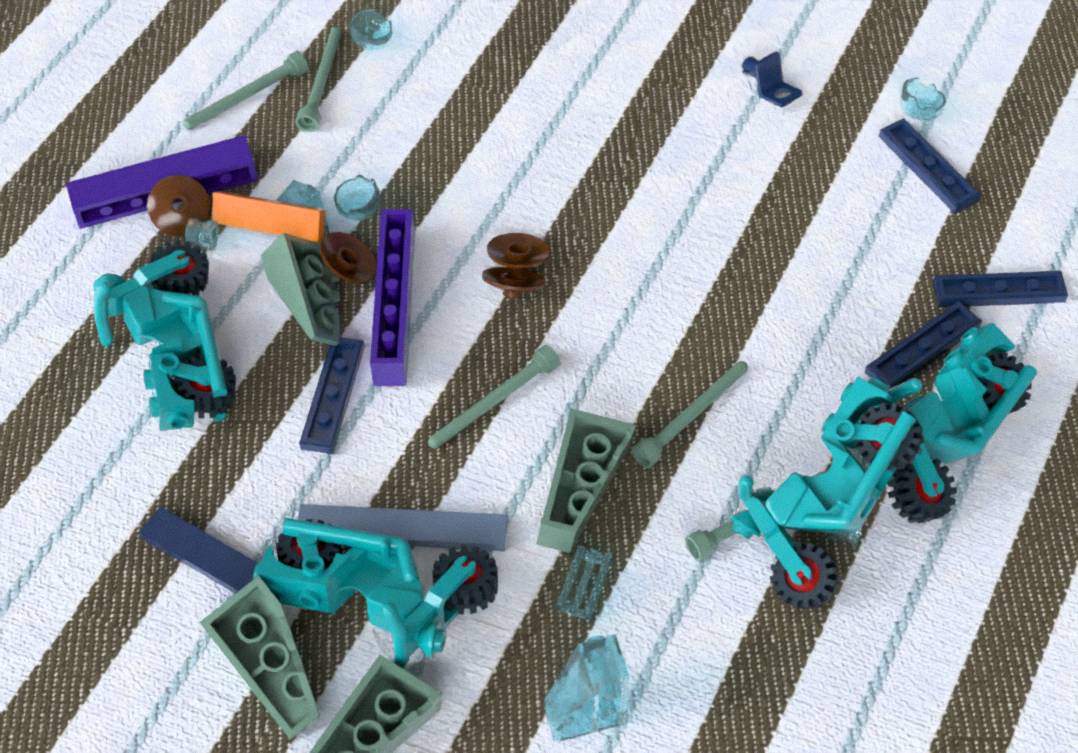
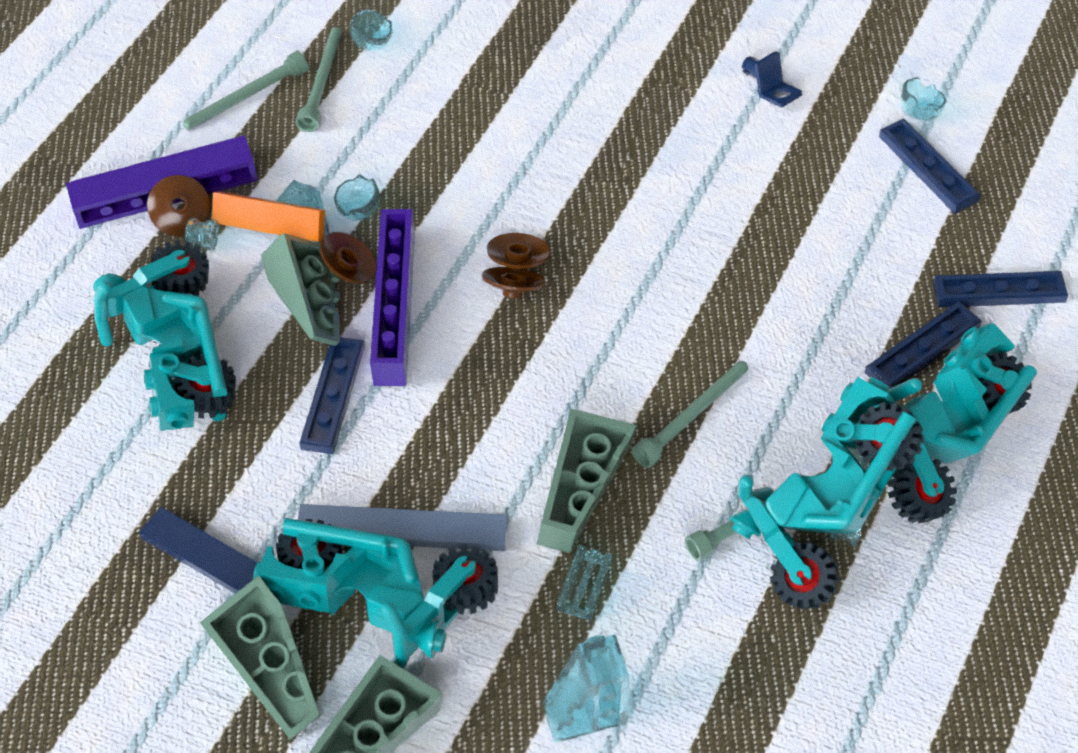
sand green piece [428,344,561,449] -> none

